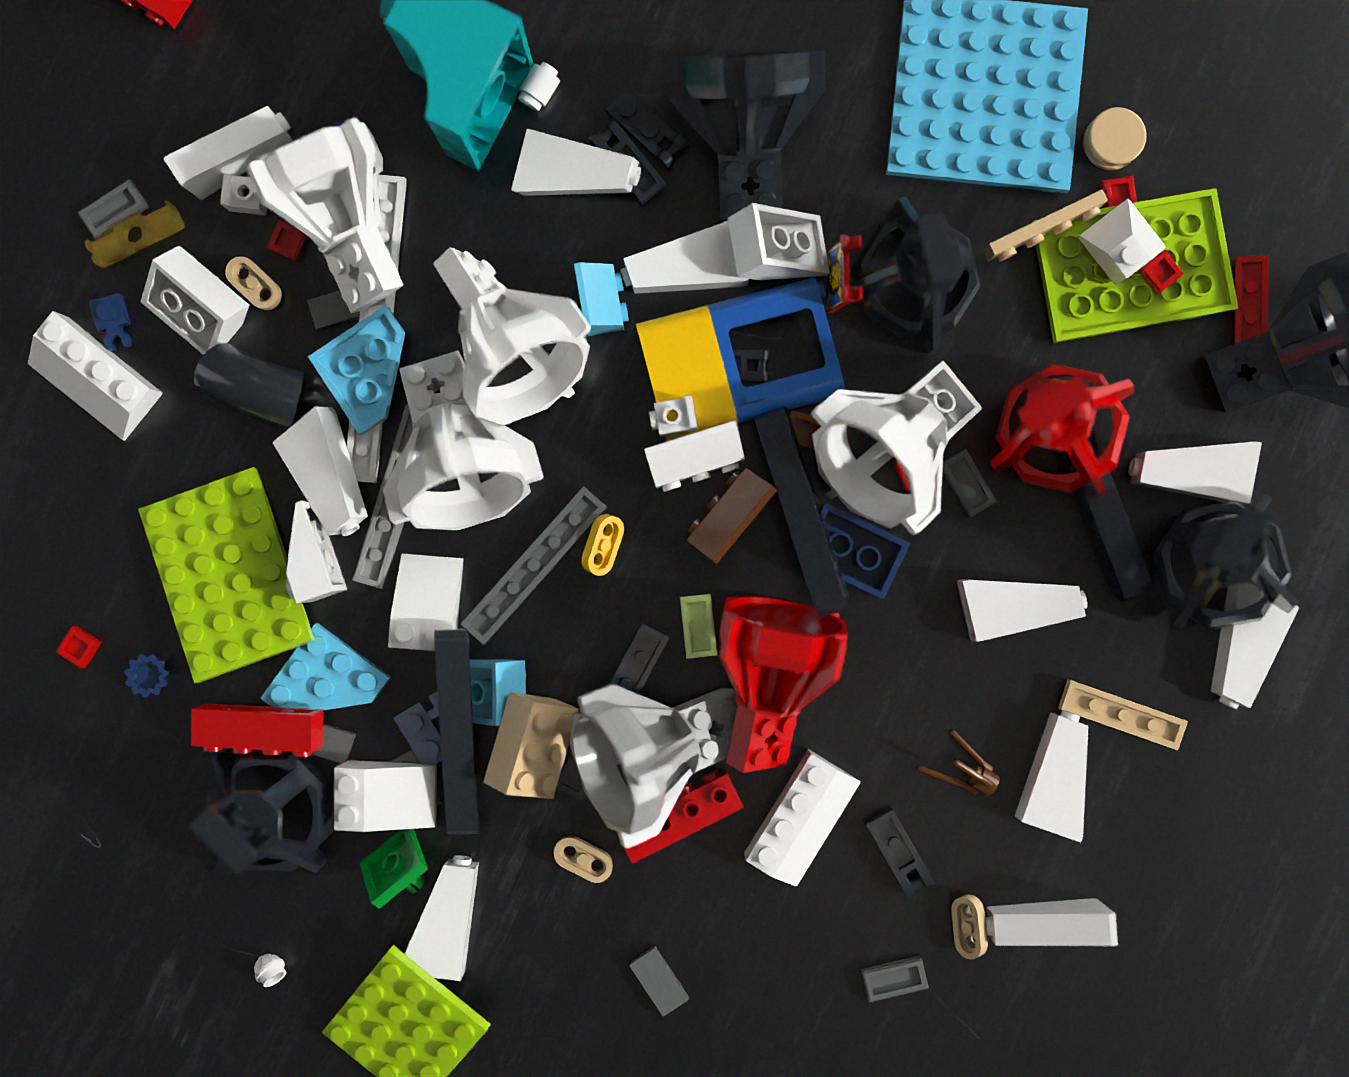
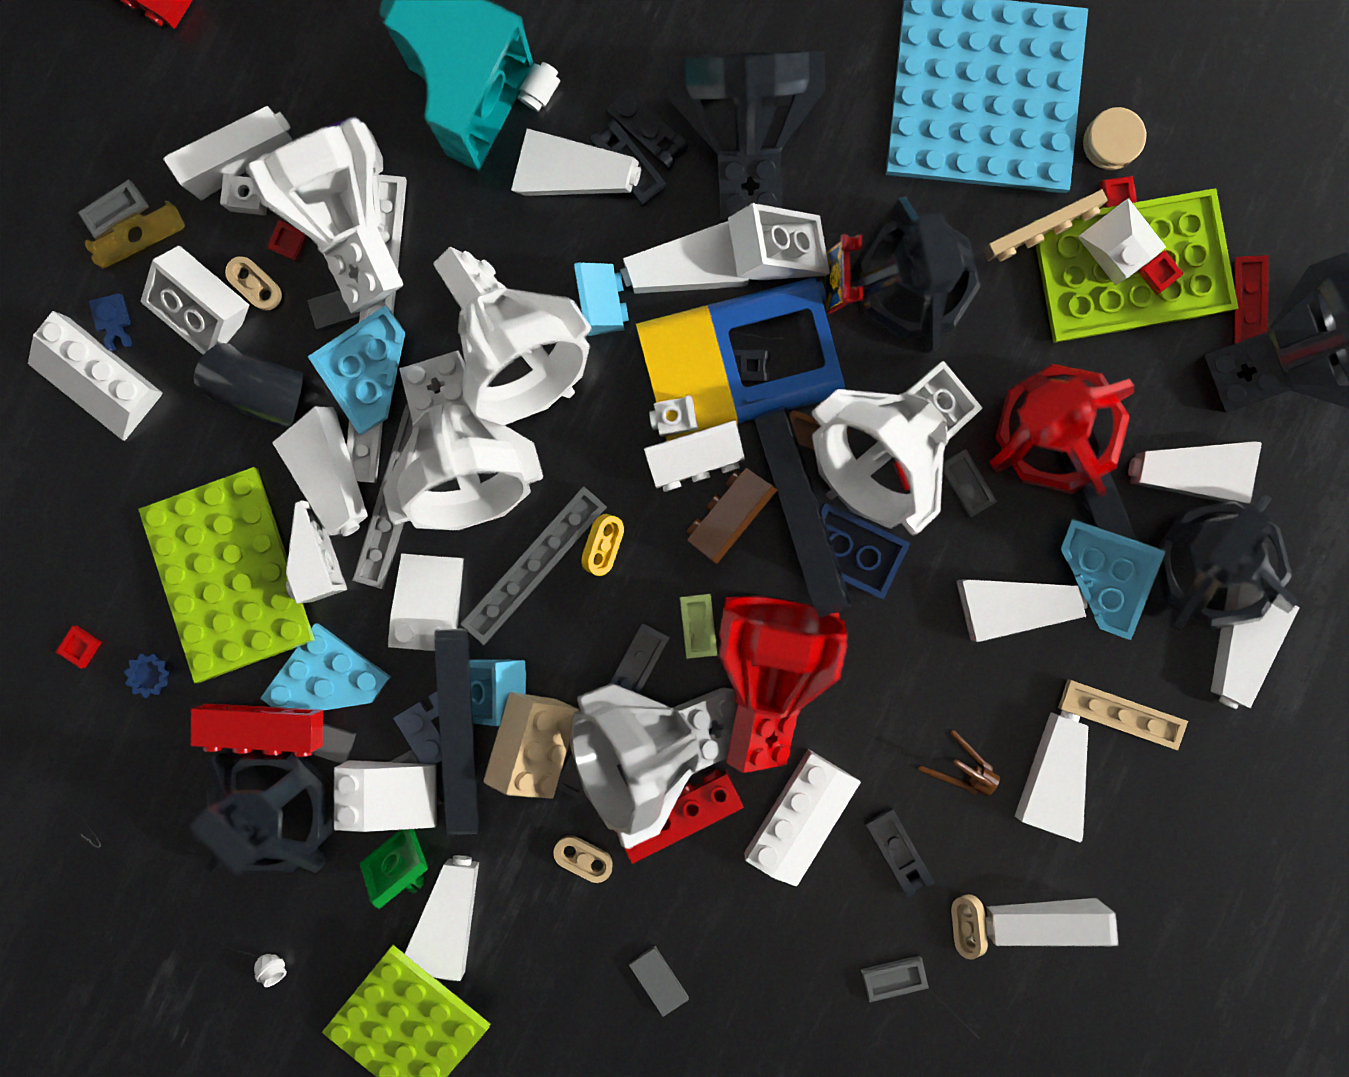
none -> medium azure plate [1061,519,1165,640]

